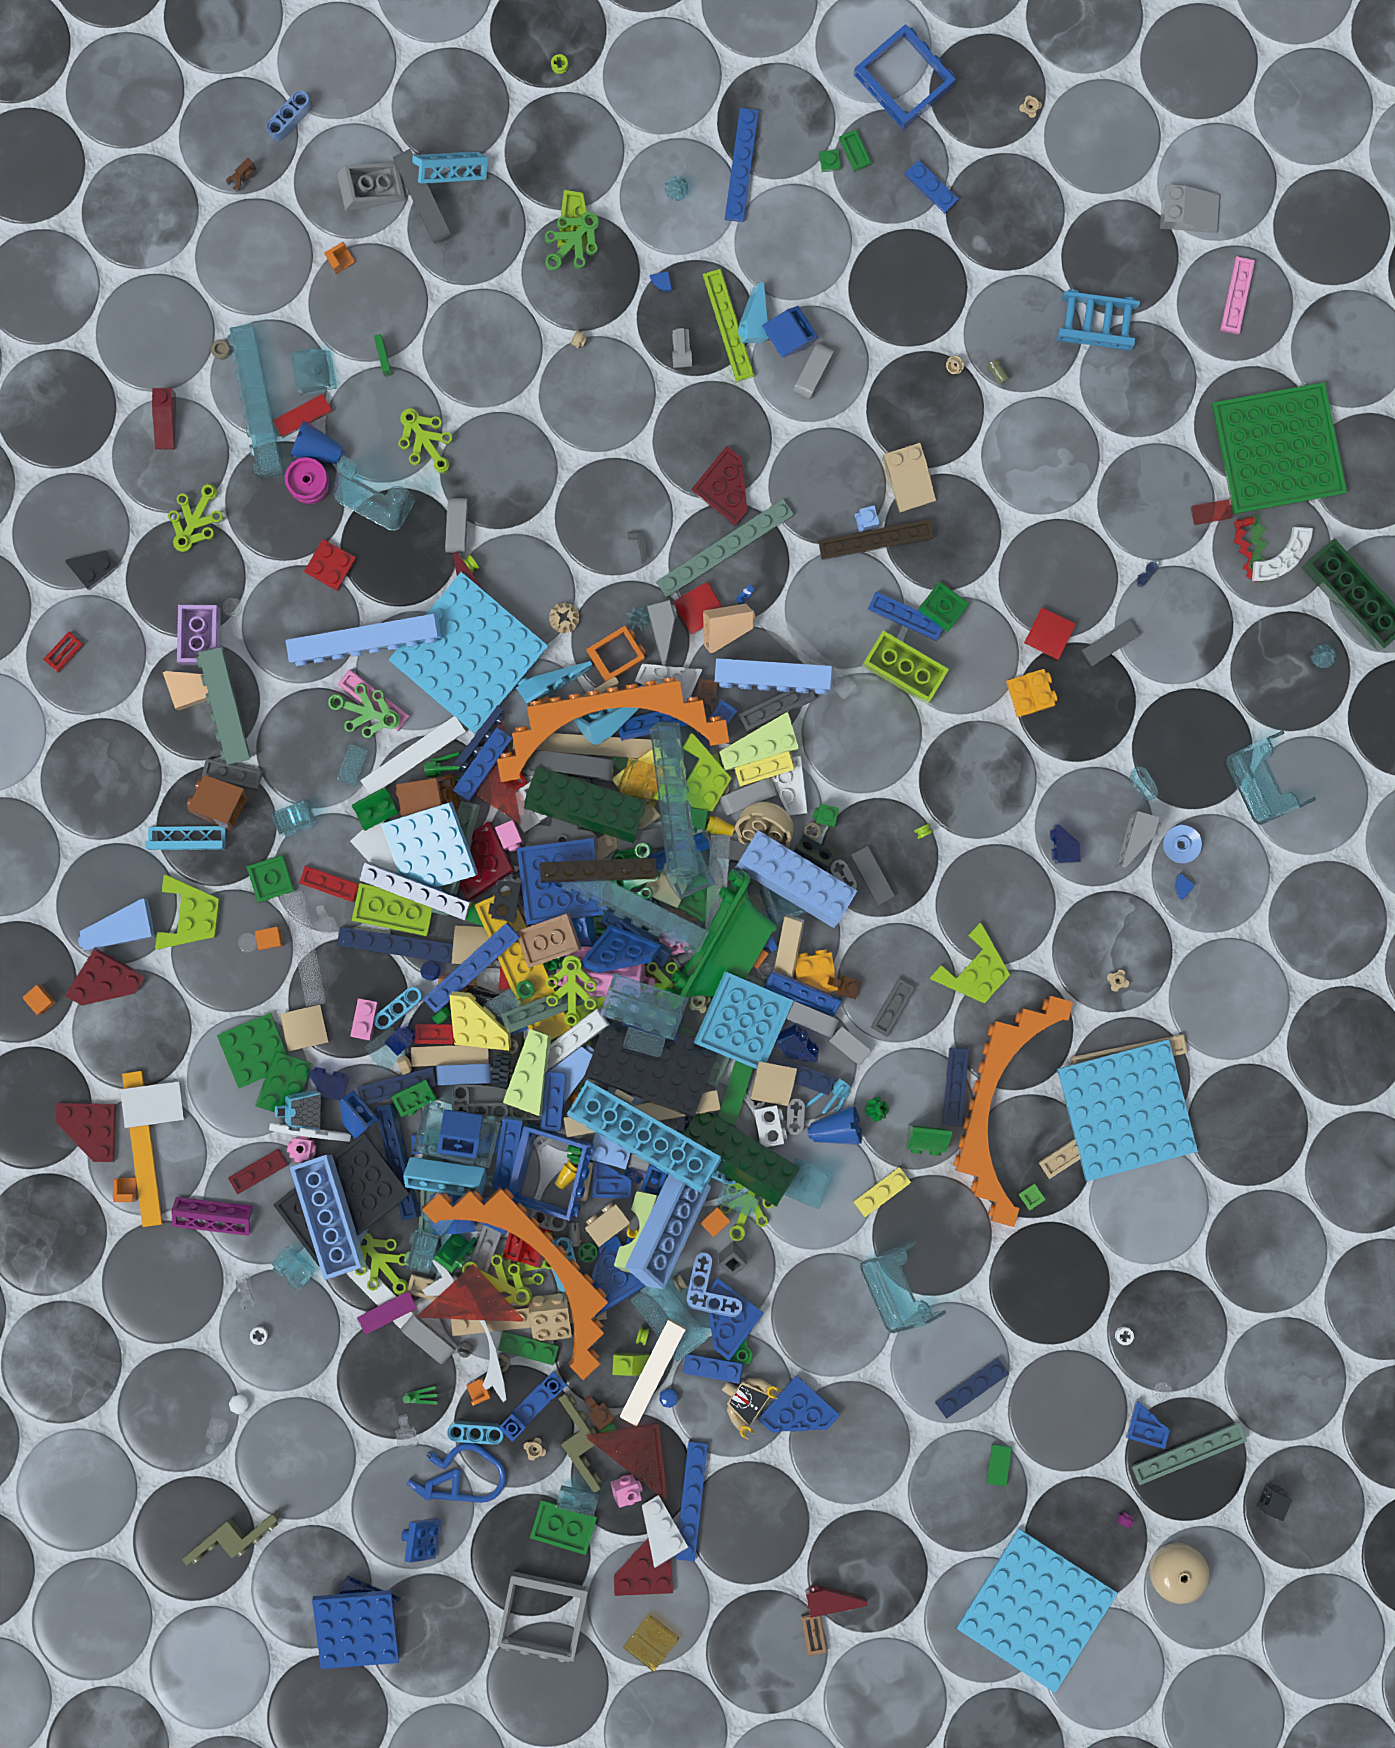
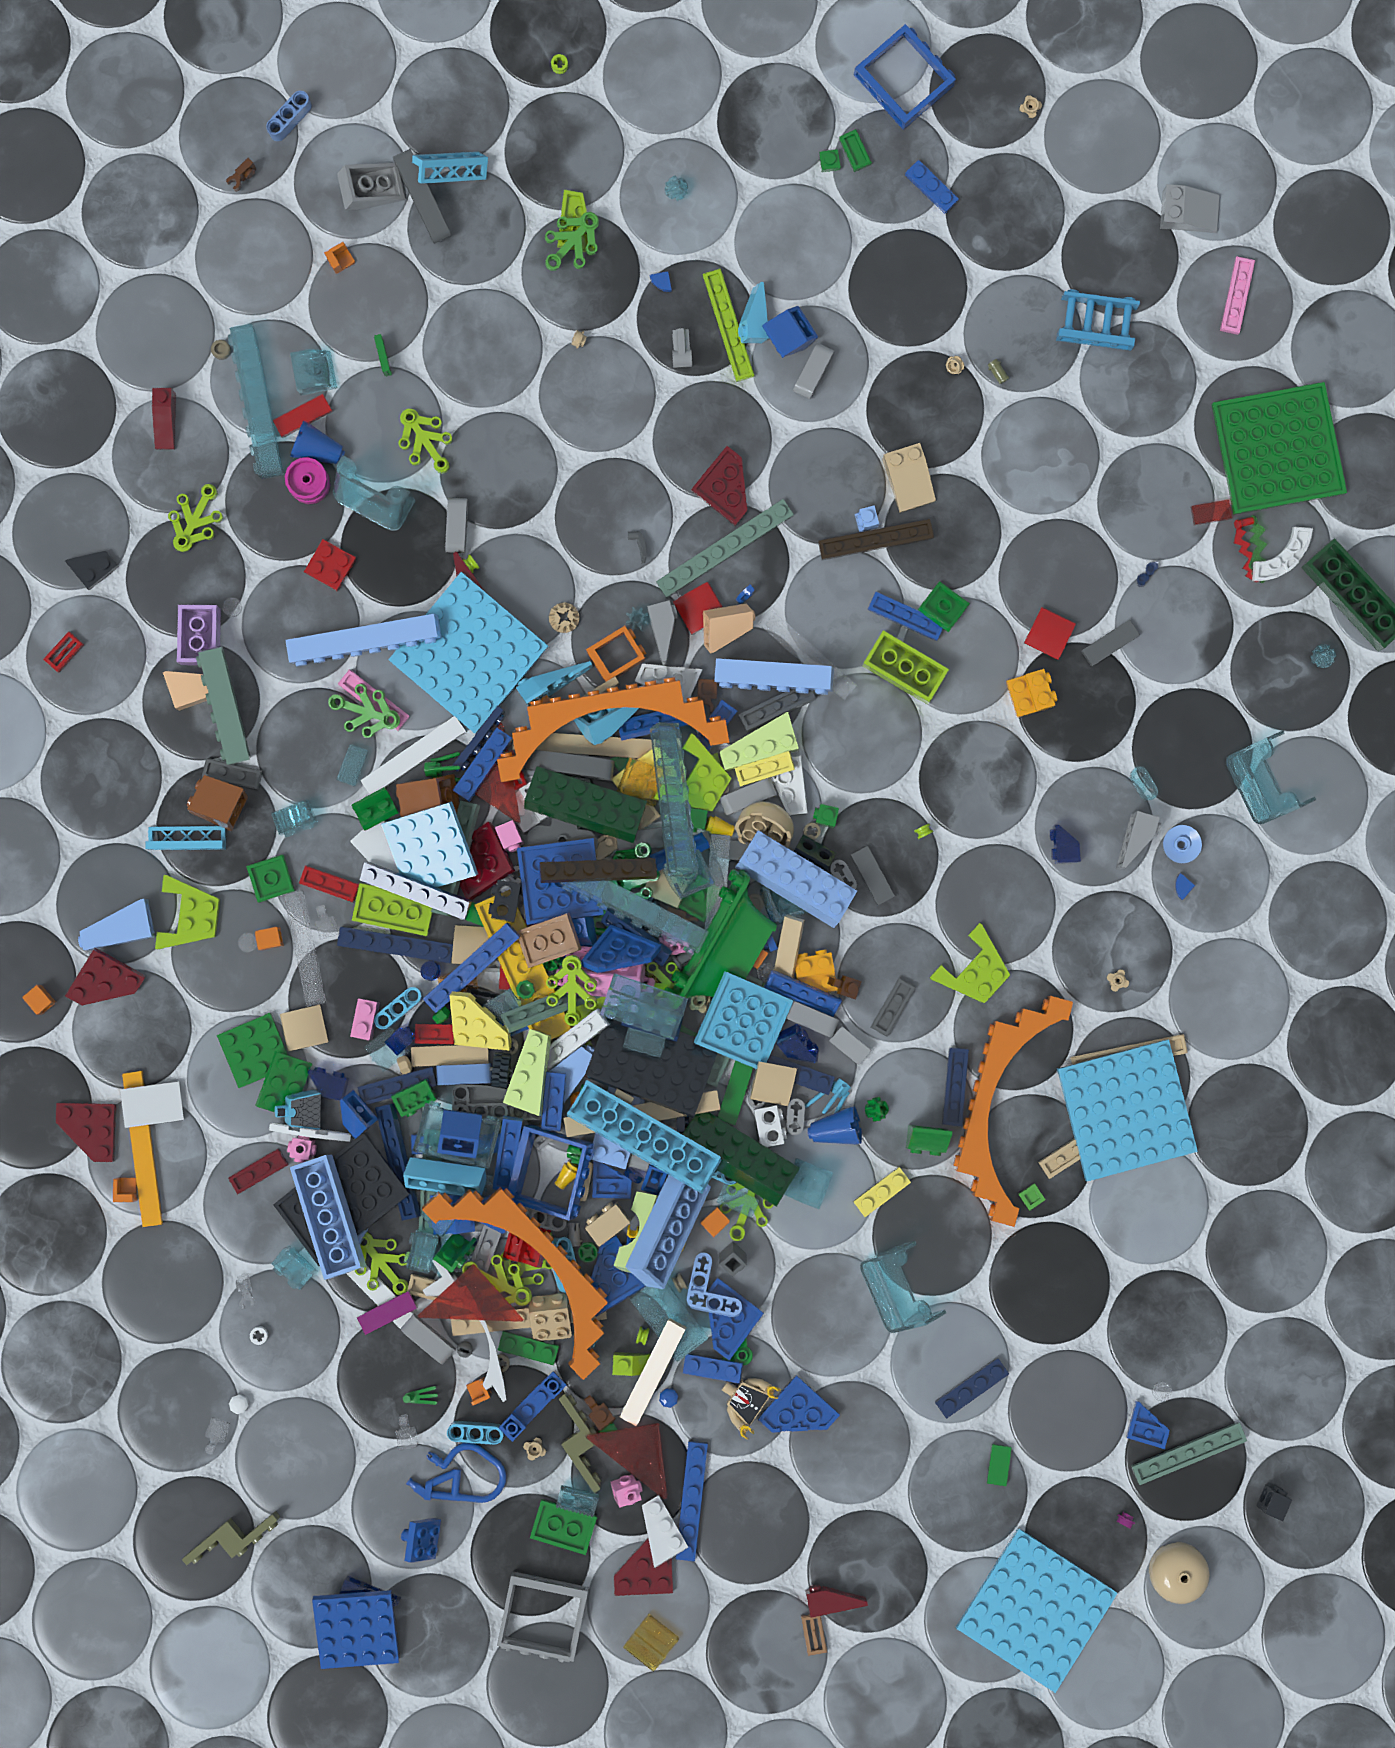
magenta fence [171,1197,253,1236] -> none
blue plate [725,108,759,222] -> none
white bush [1115,1326,1134,1345] -> none

